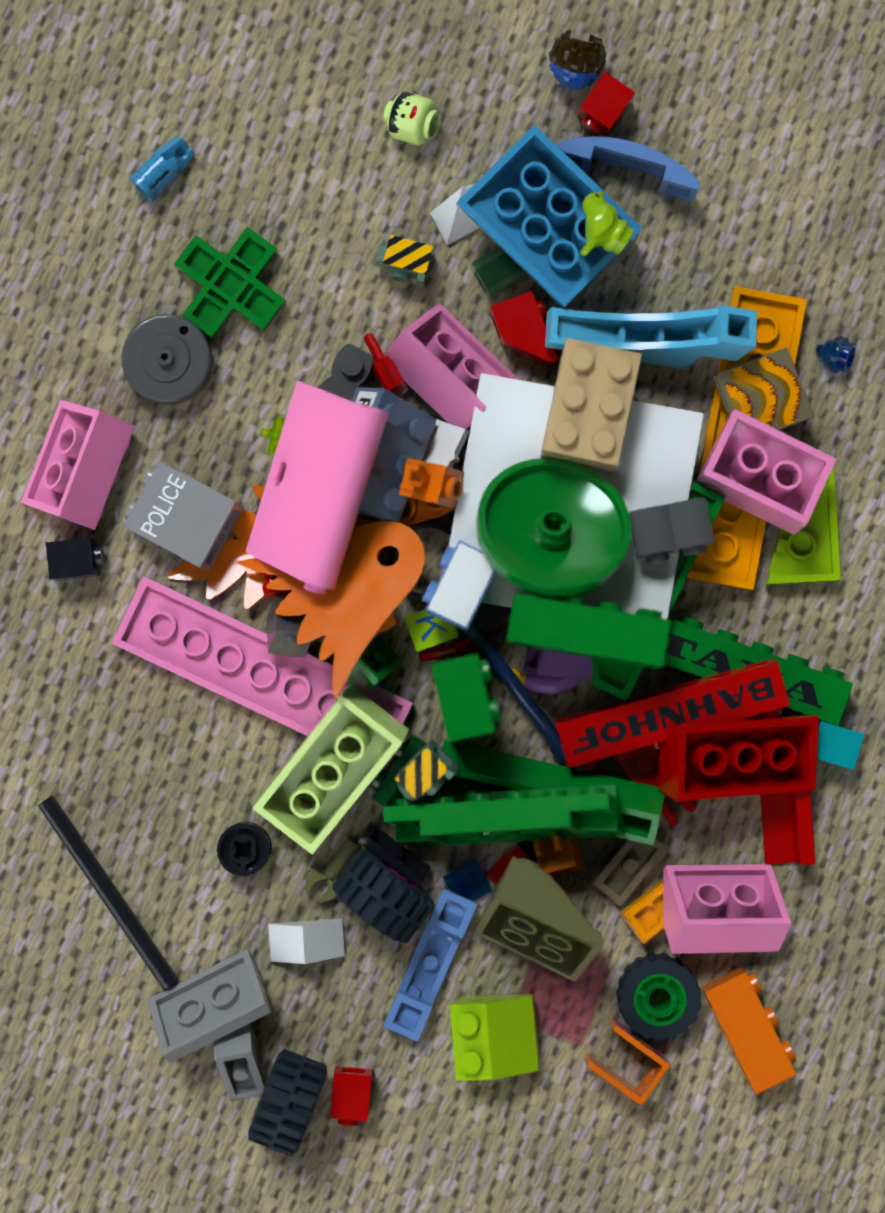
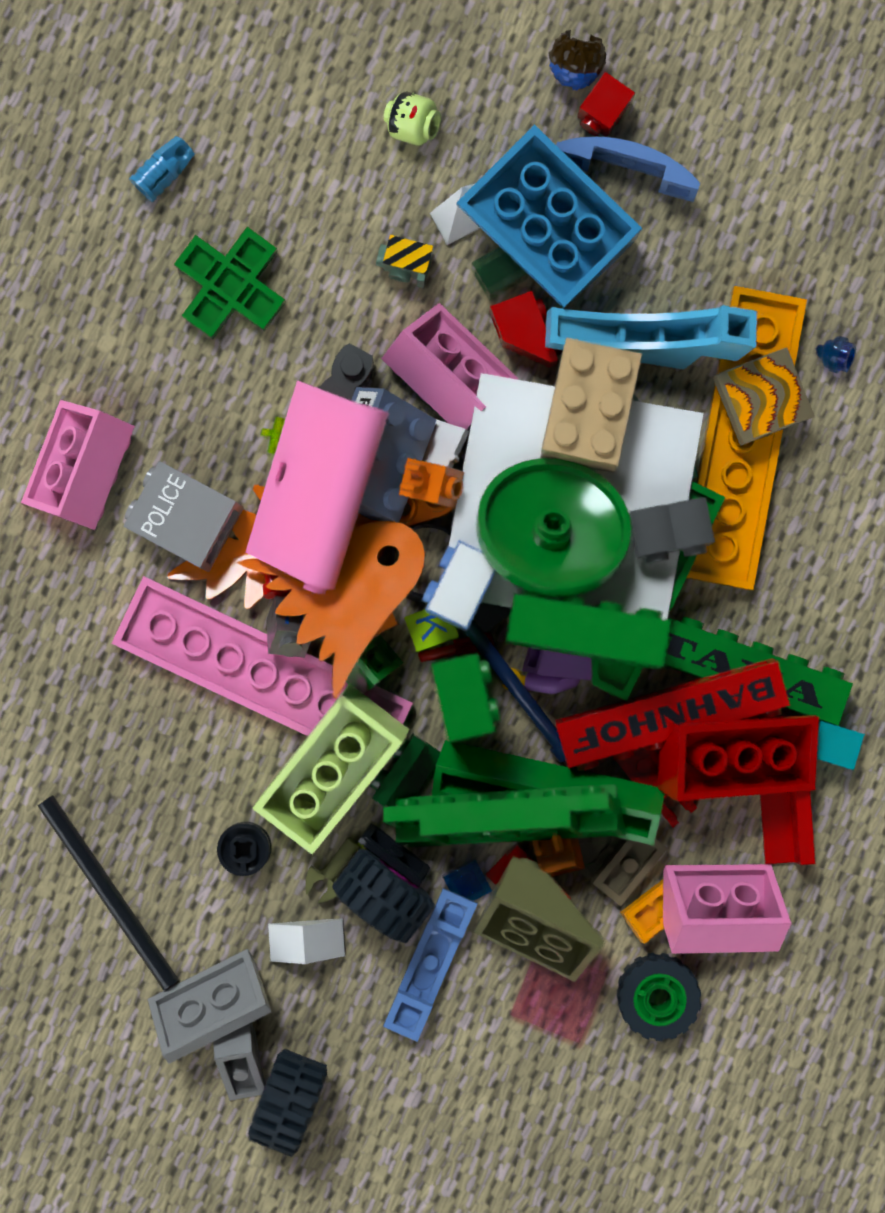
black brick [45,537,105,581] -> none
dark grey wheel [121,314,212,405] -> none
red brick [330,1066,373,1126] -> none
red axle [363,333,408,398] -> none
brick [395,739,459,801] -> none
lime slope [449,994,541,1081] -> none
lime animal [579,191,634,257] -> none
orange piece [584,1018,671,1106] -> none
bright pink slope [695,409,836,535] -> none
orange brick [701,967,797,1095] -> none
lime wing [764,469,841,585] -> none

